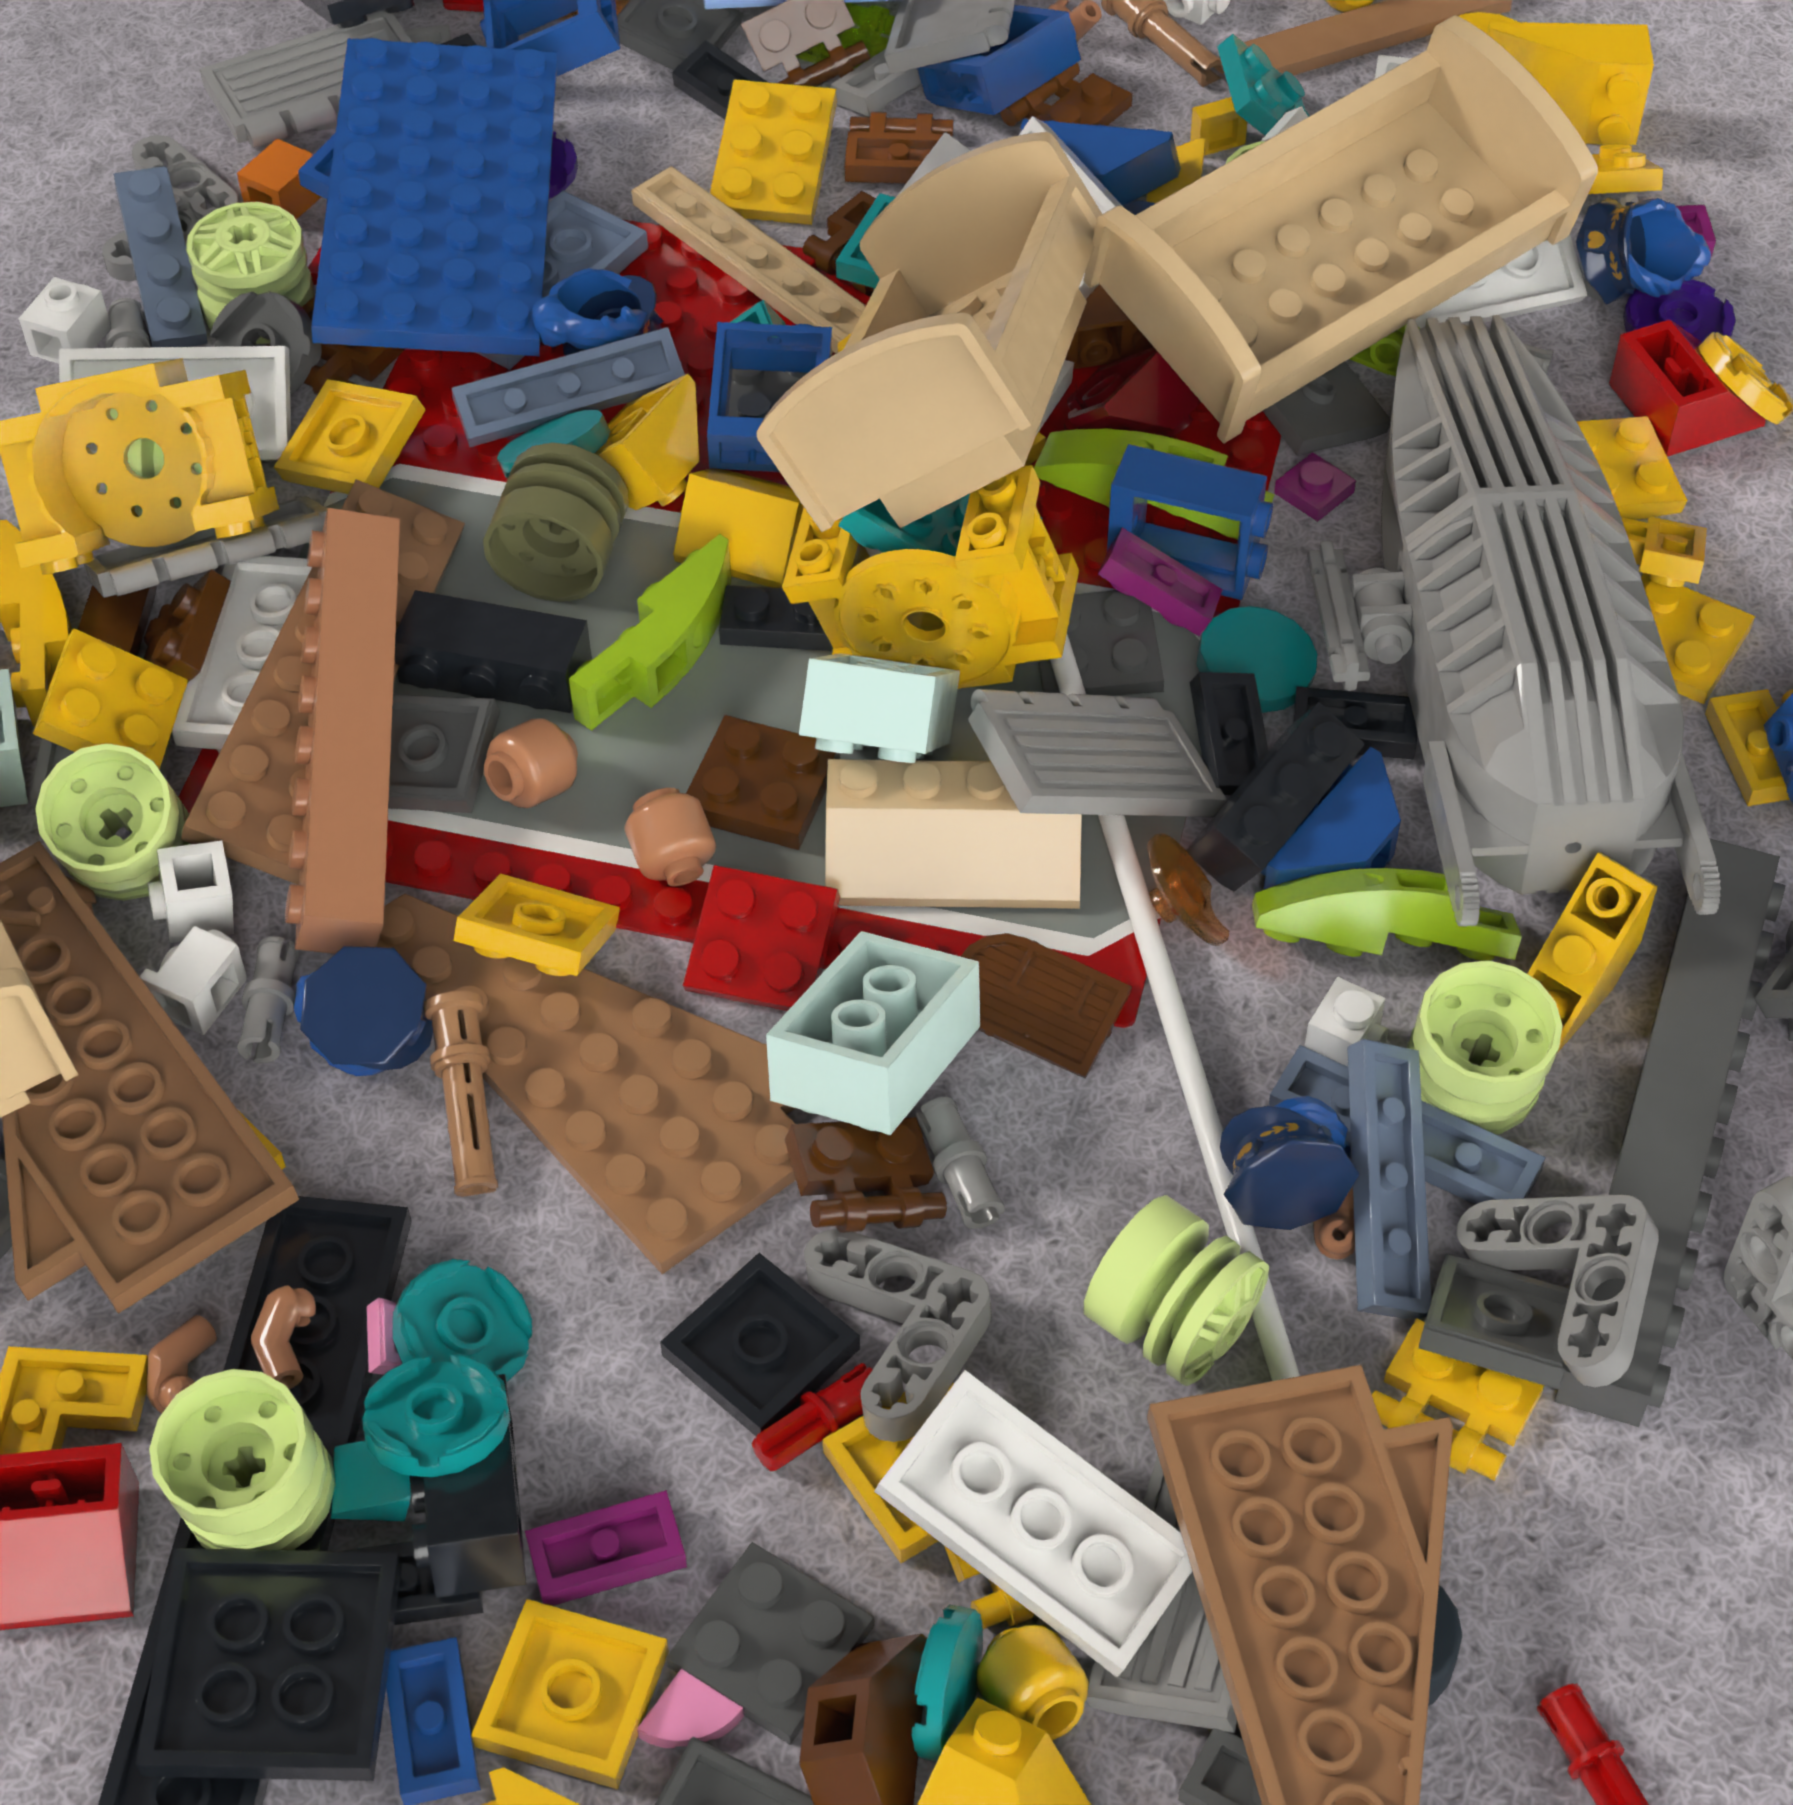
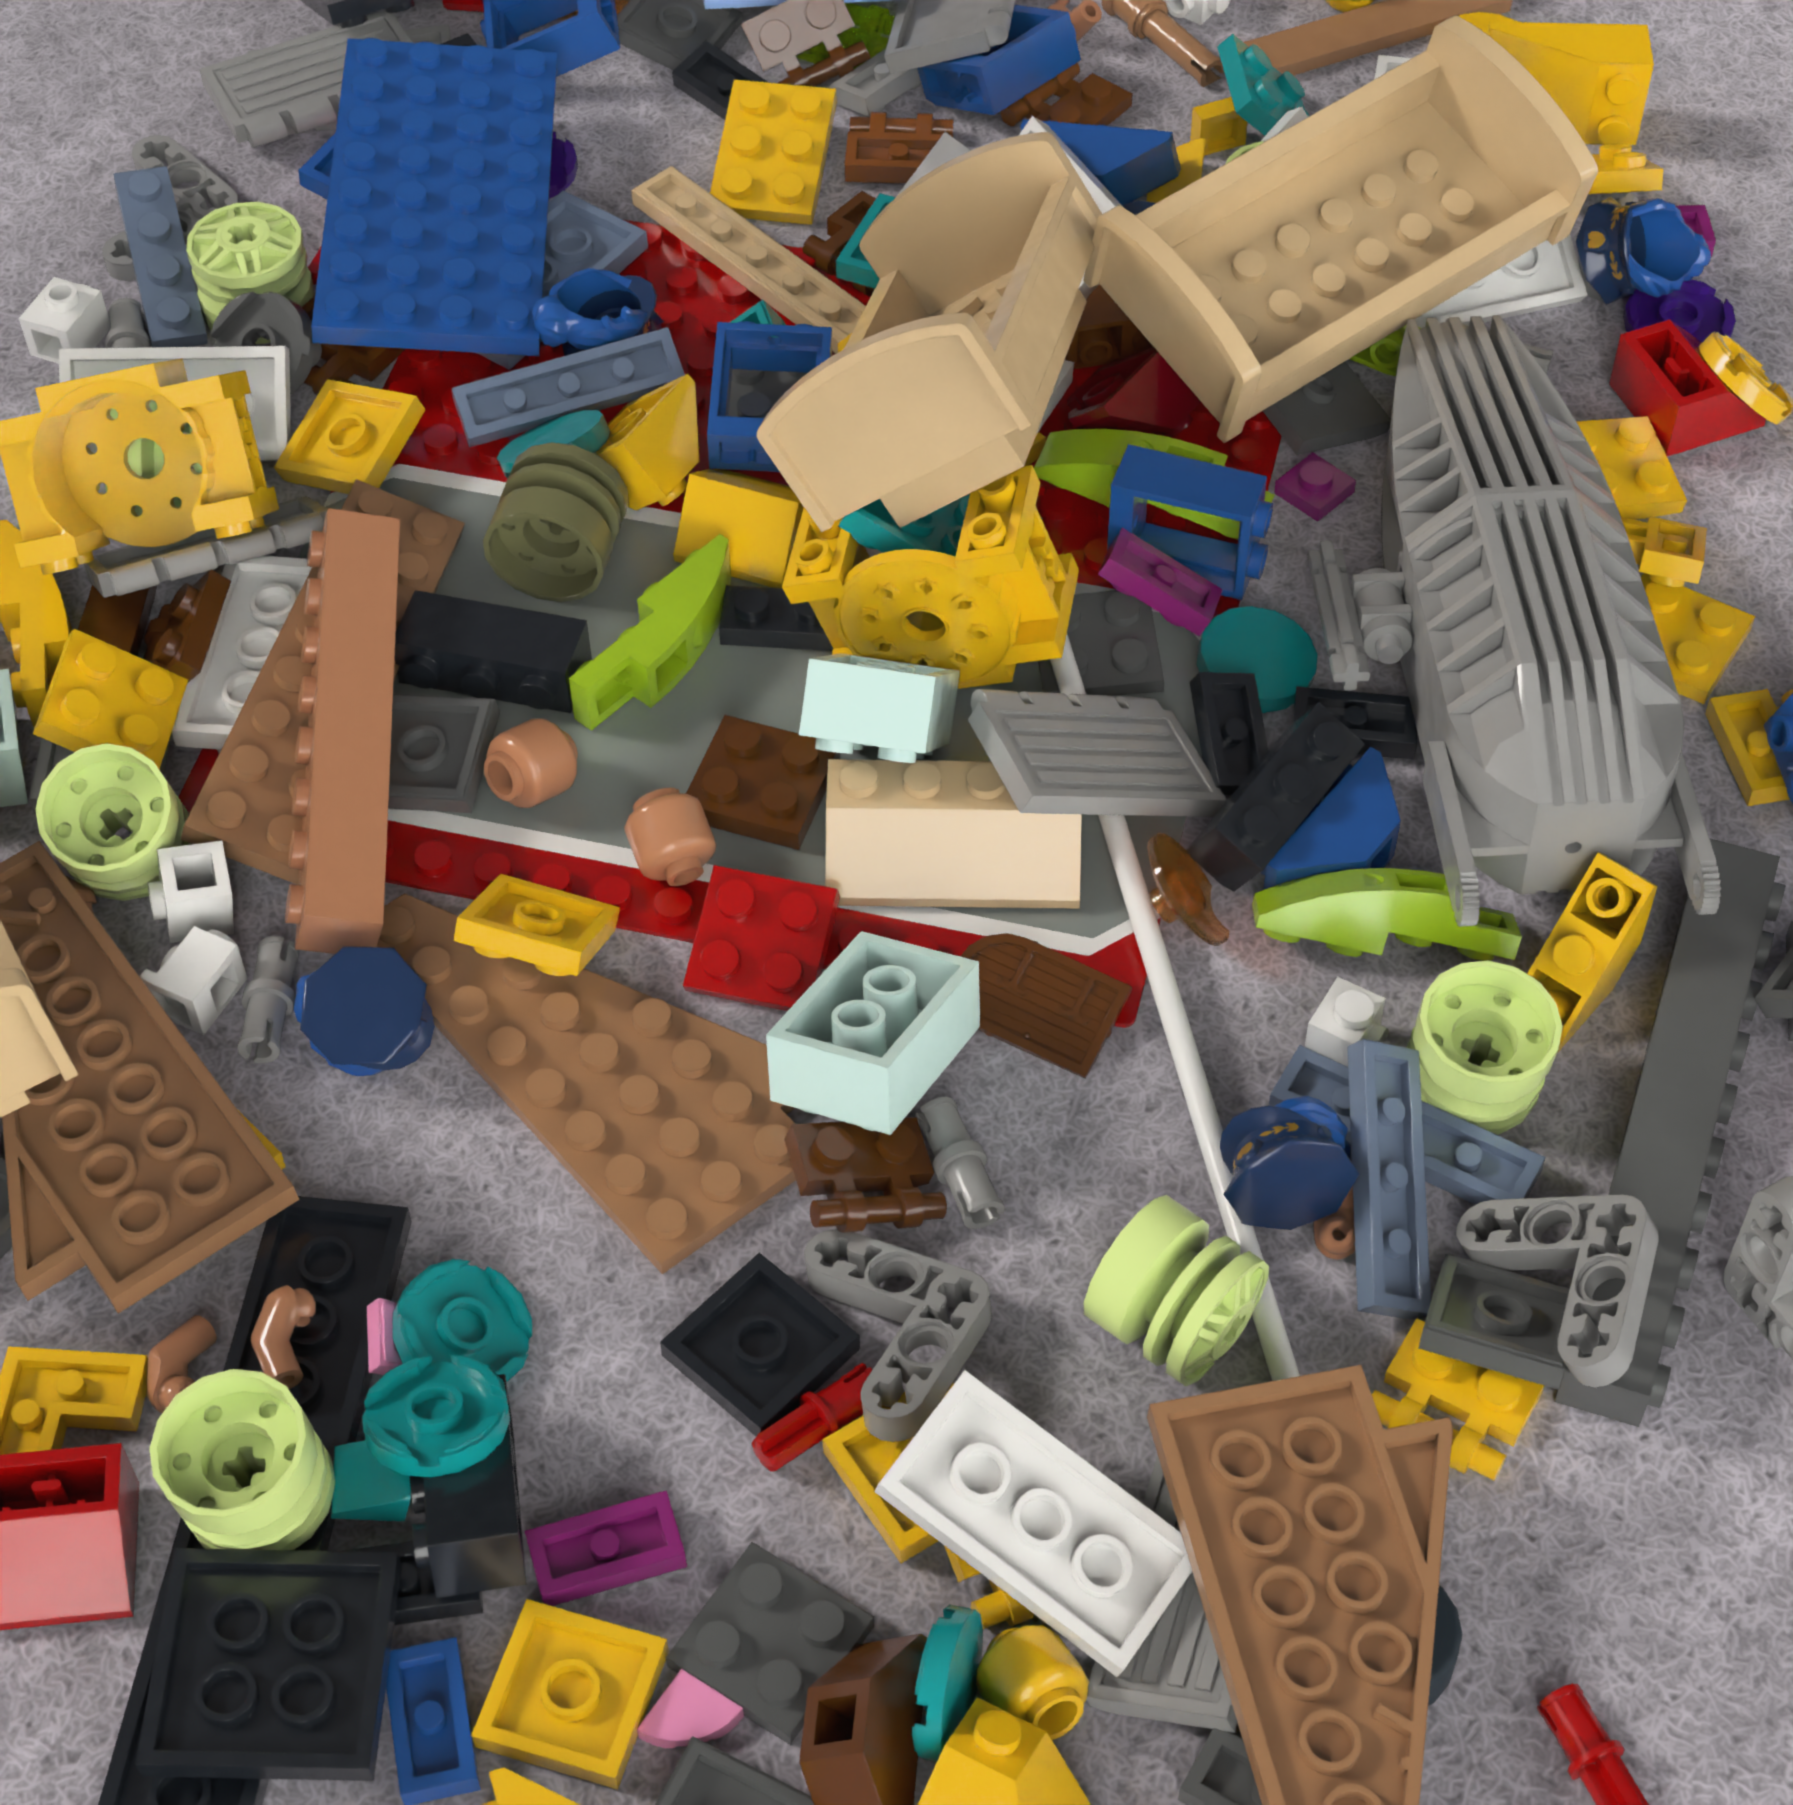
orange brick [237,138,321,220] -> none
medium nougat pin [423,991,498,1197] -> none

